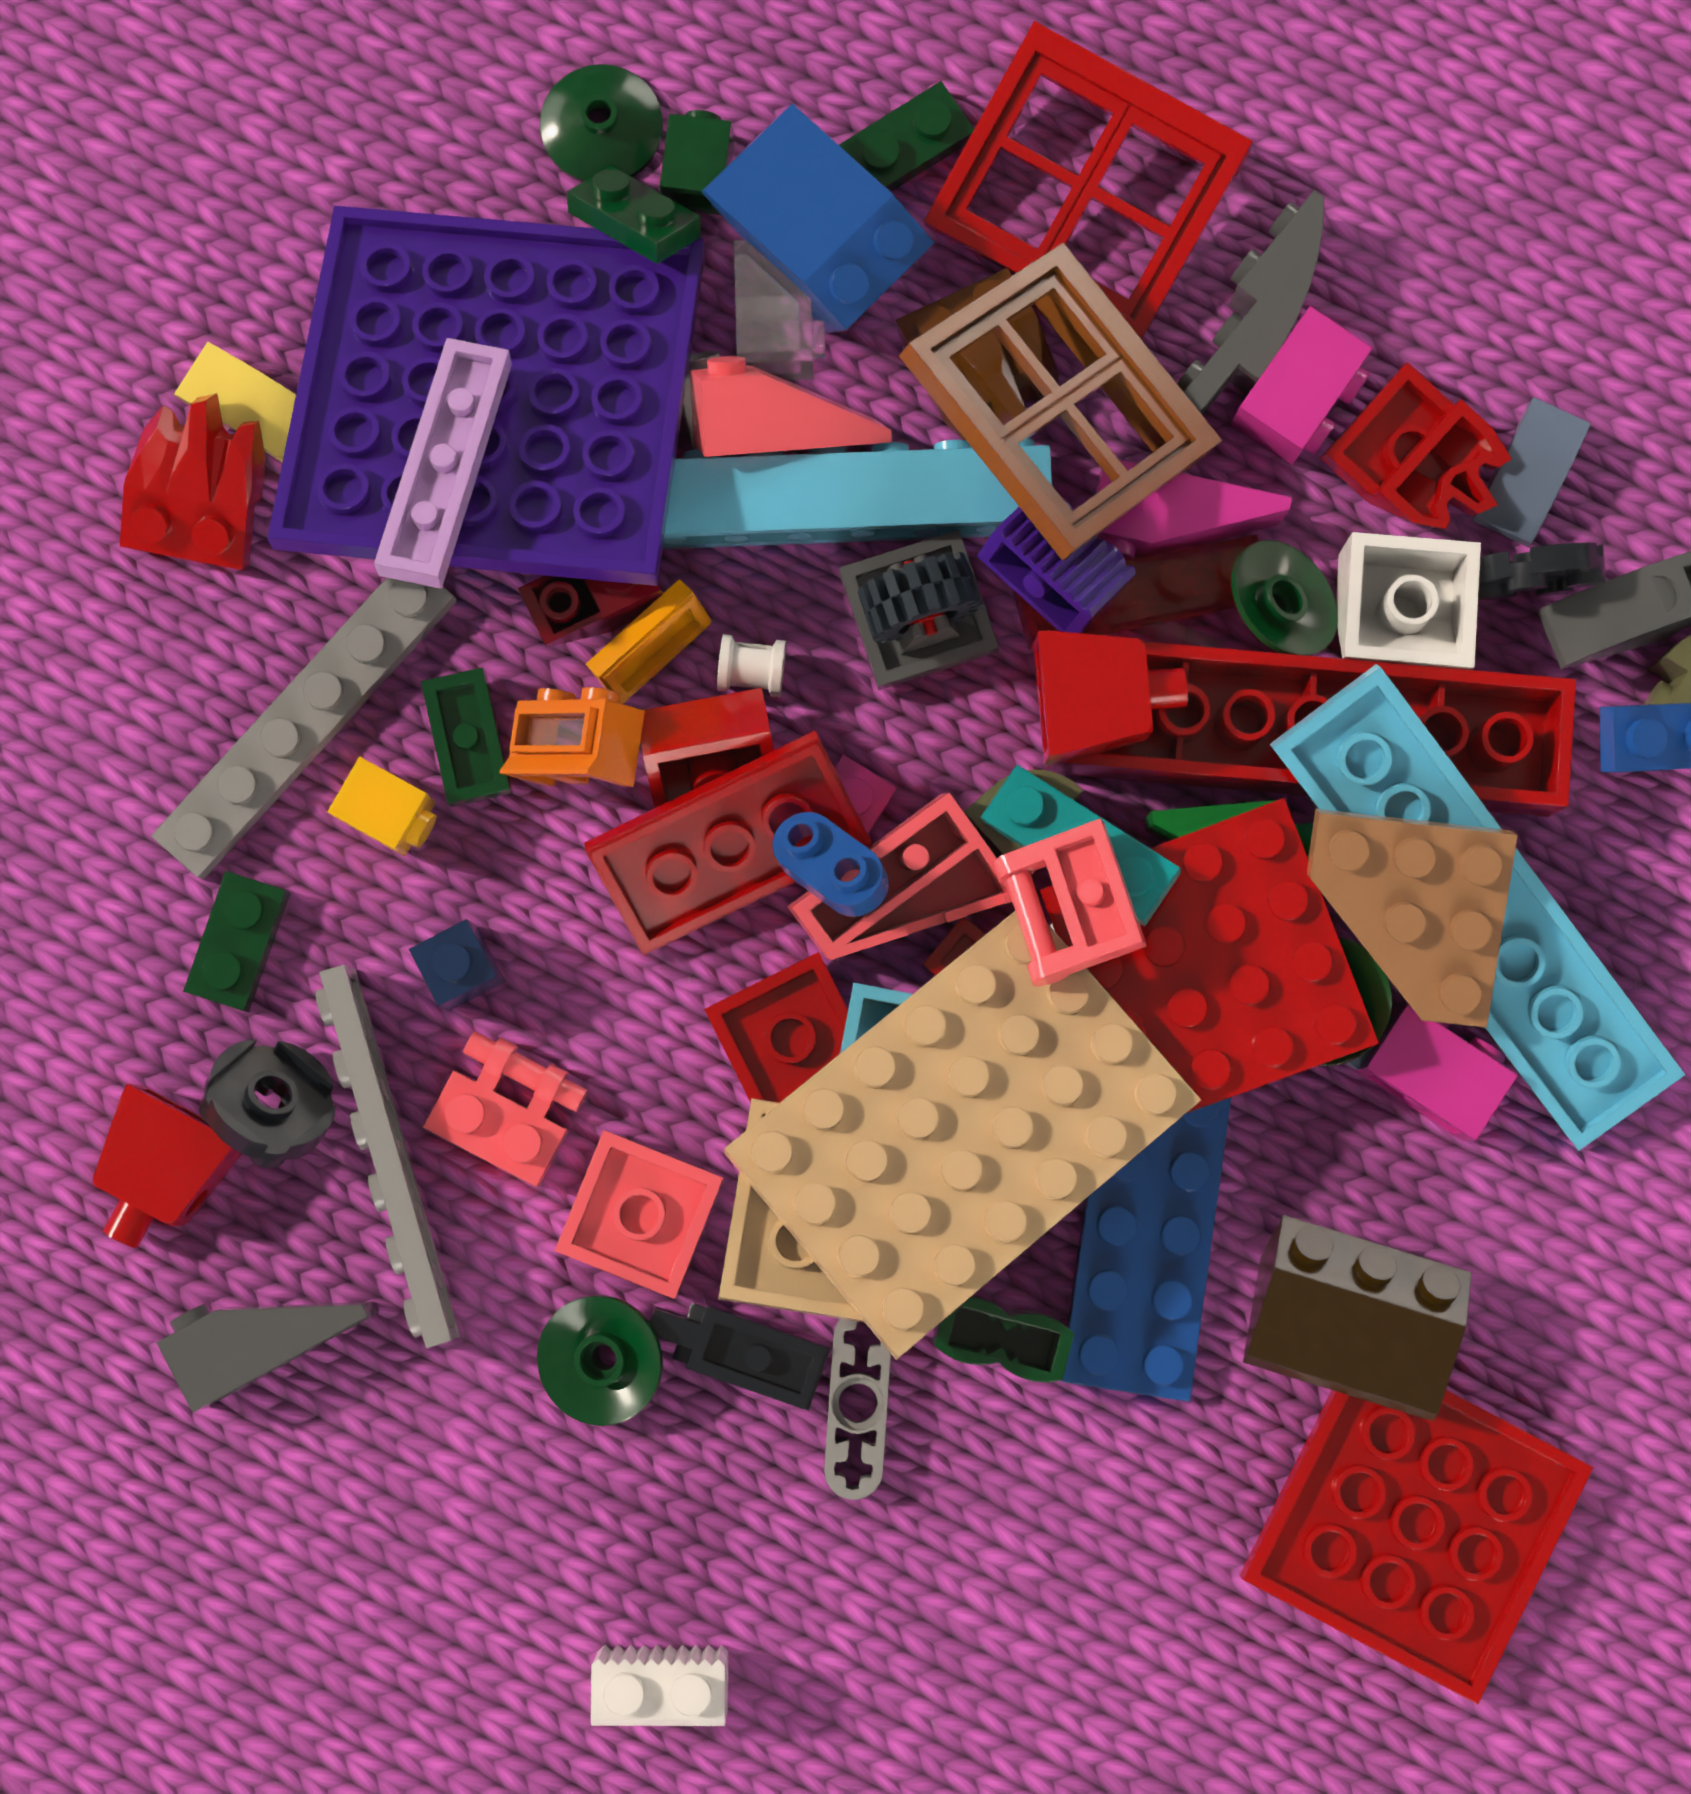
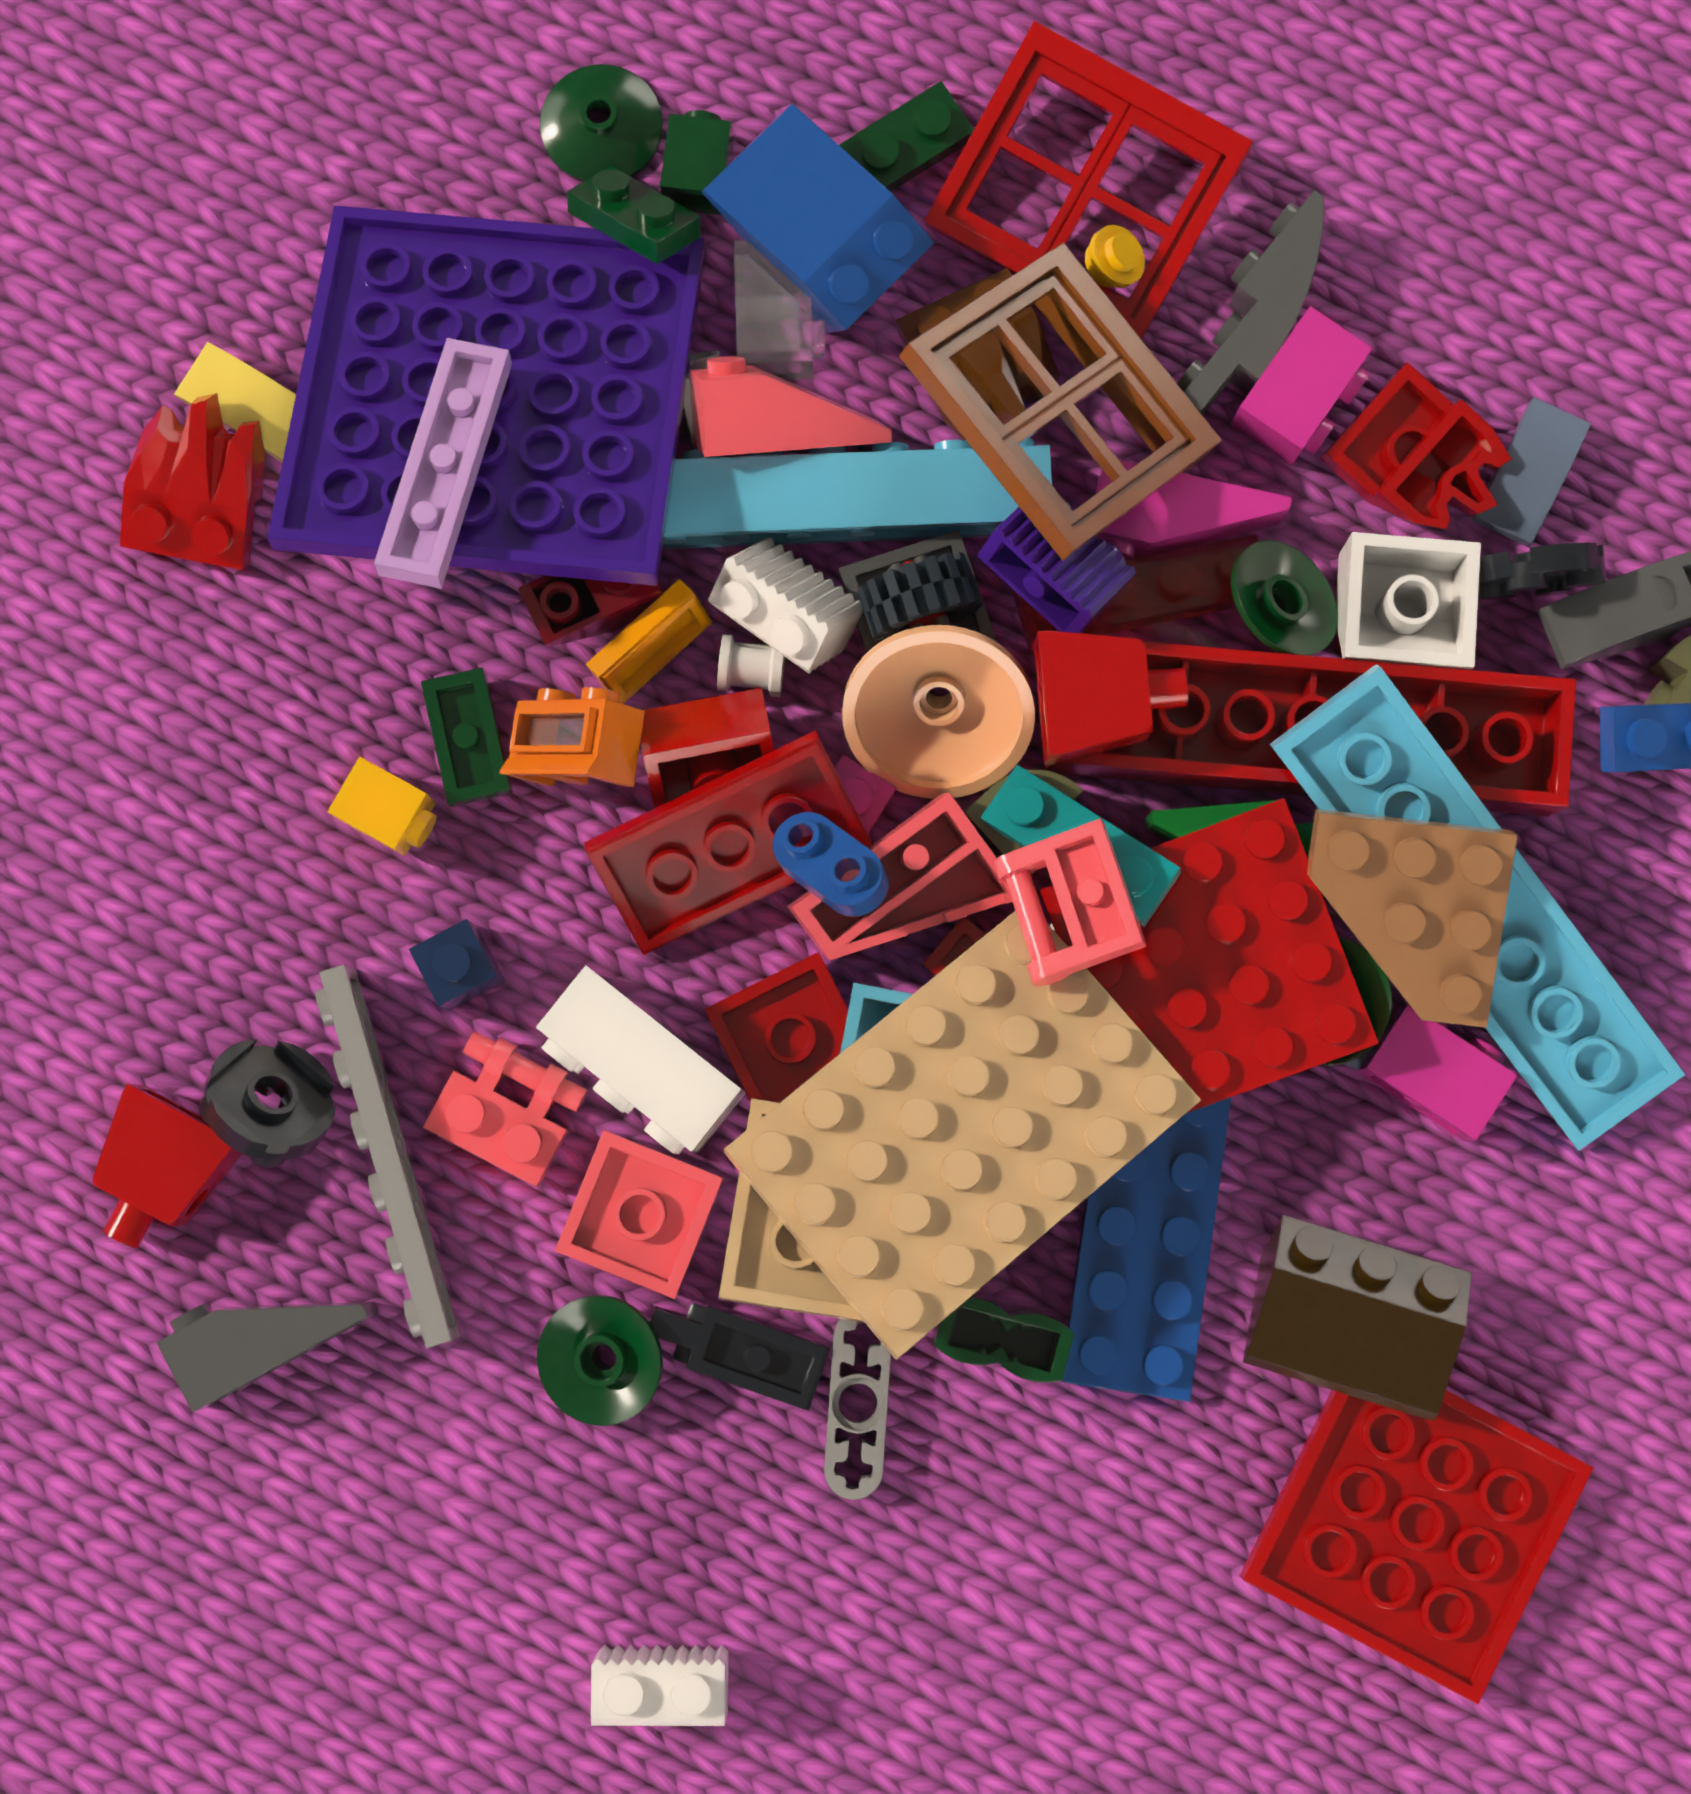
light grey plate [151,578,457,880] -> none
dark green plate [183,871,290,1012] -> none
none -> white brick [536,965,746,1155]
none -> white brick [708,537,863,674]
none -> light nougat dish [842,625,1035,799]
none -> yellow plate [1085,225,1145,288]

